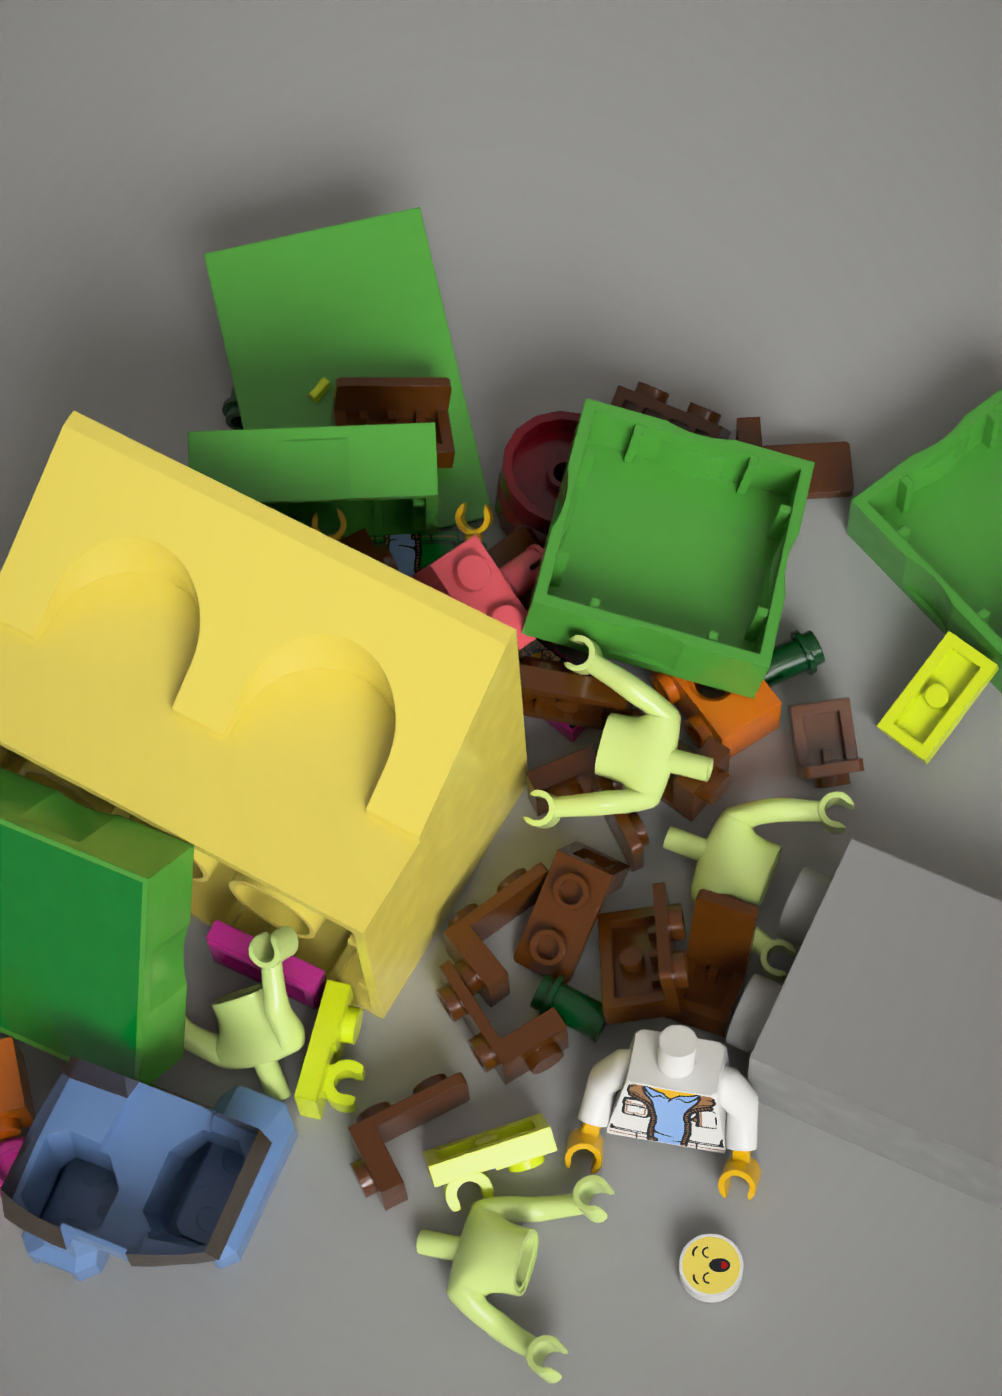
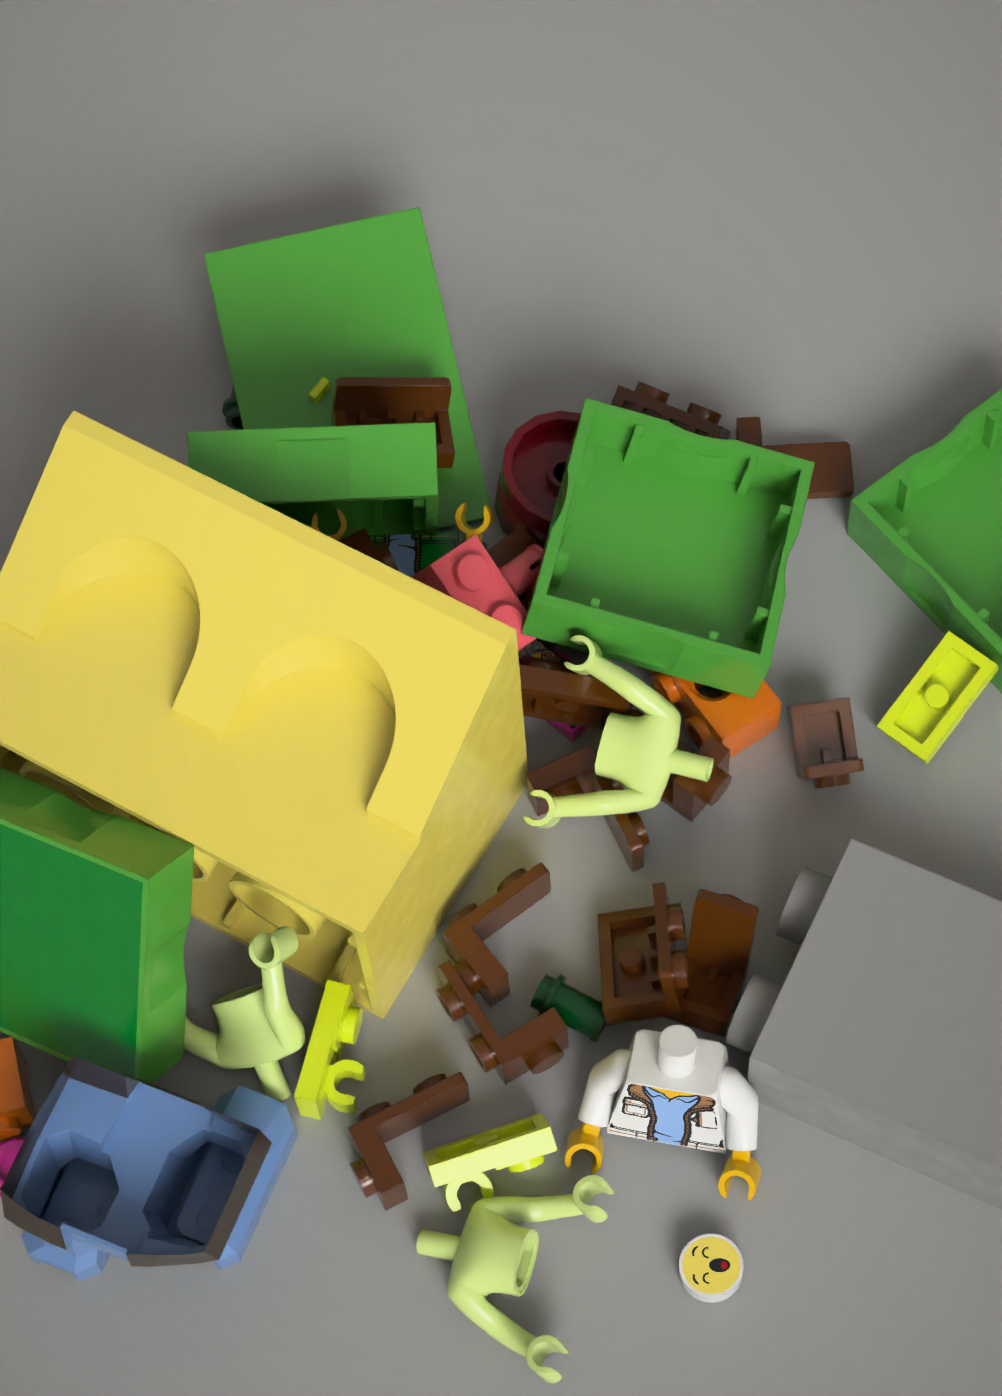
dark pink tile [206,920,327,1010] -> none
reddish brown bracket [514,841,631,984] -> none
yellowish green piece [663,791,854,981] -> none
dark green pin [764,630,825,688] -> none

